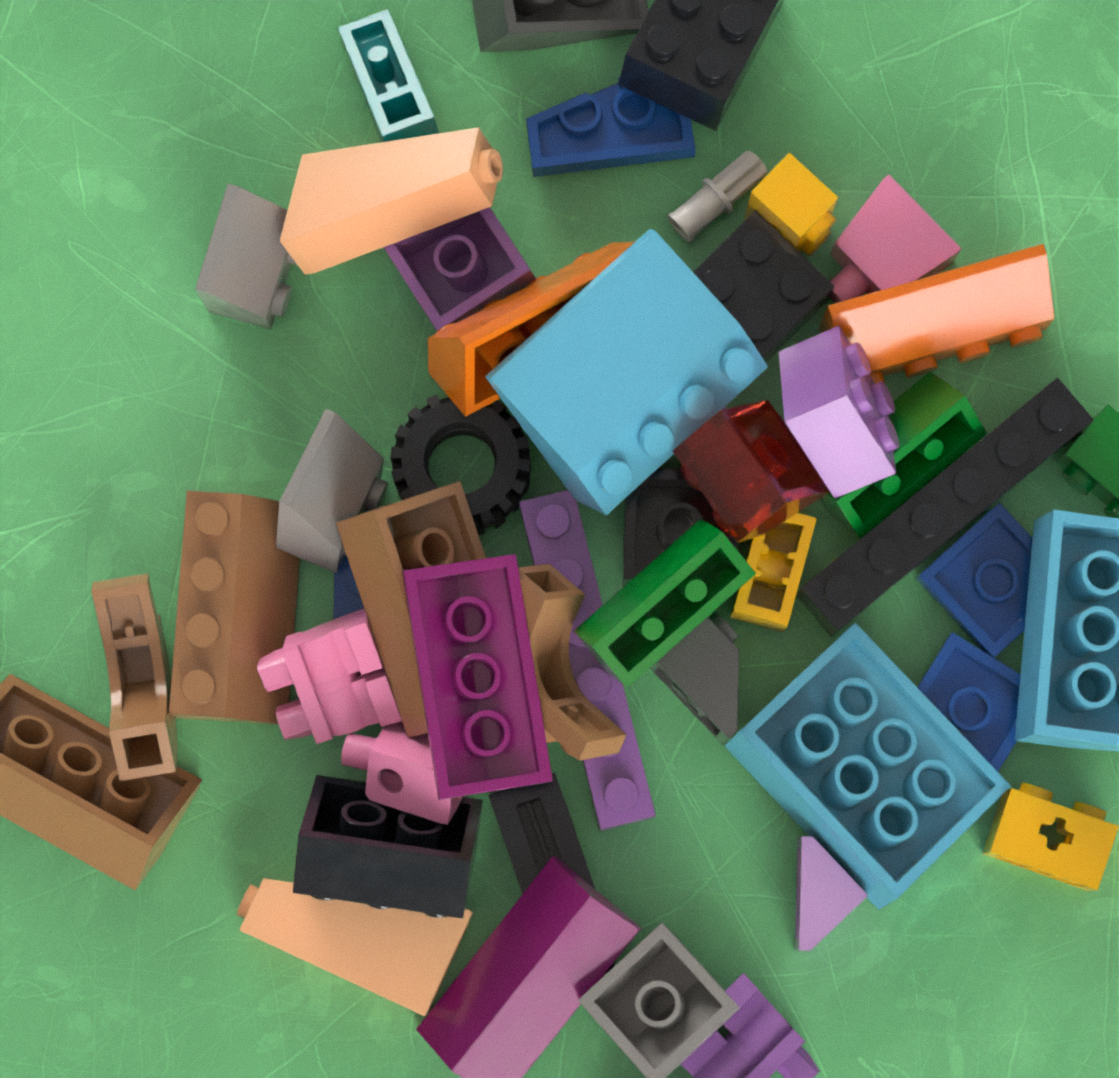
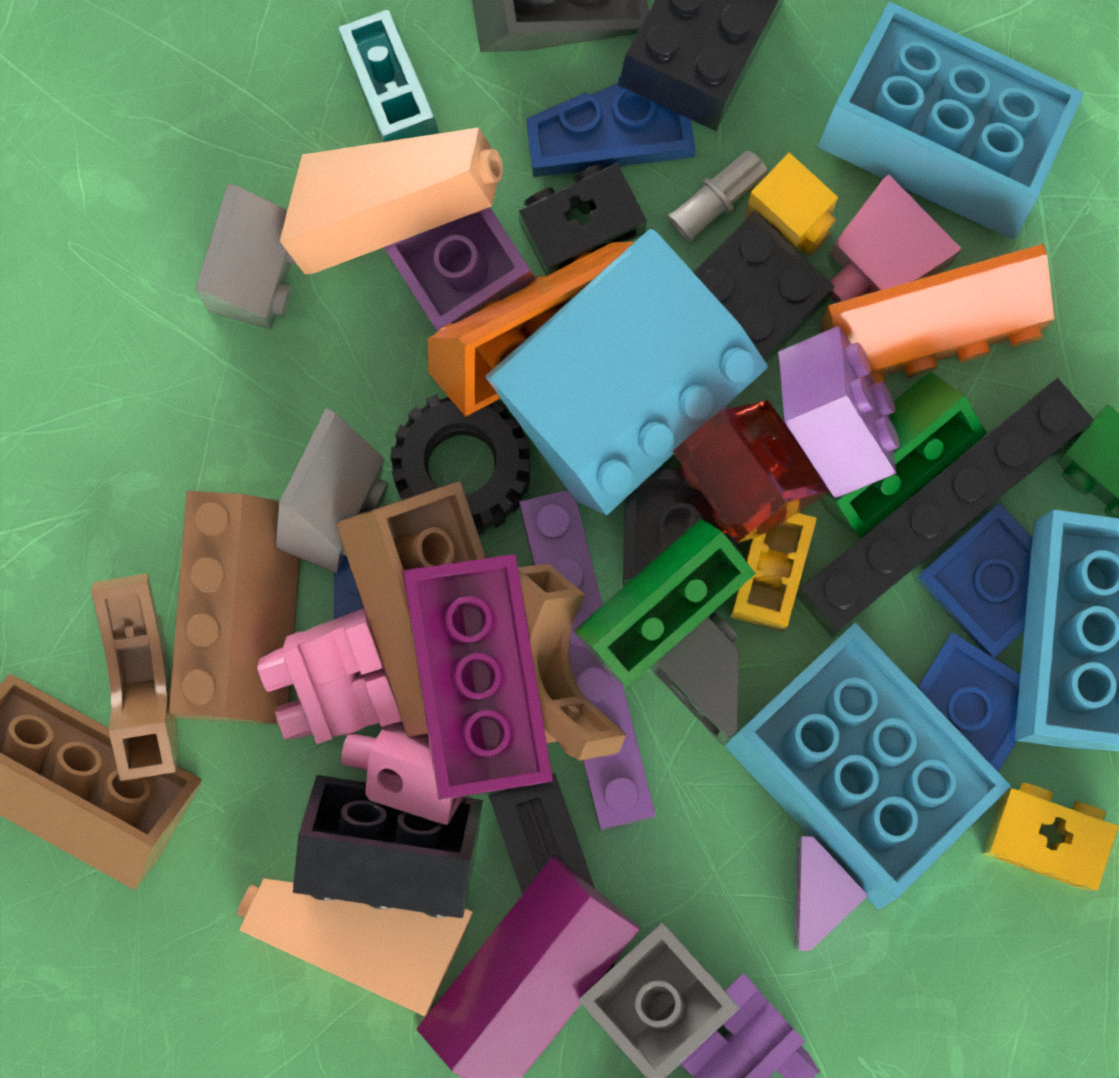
none -> black brick [519,163,647,276]
none -> medium azure slope [817,1,1084,241]

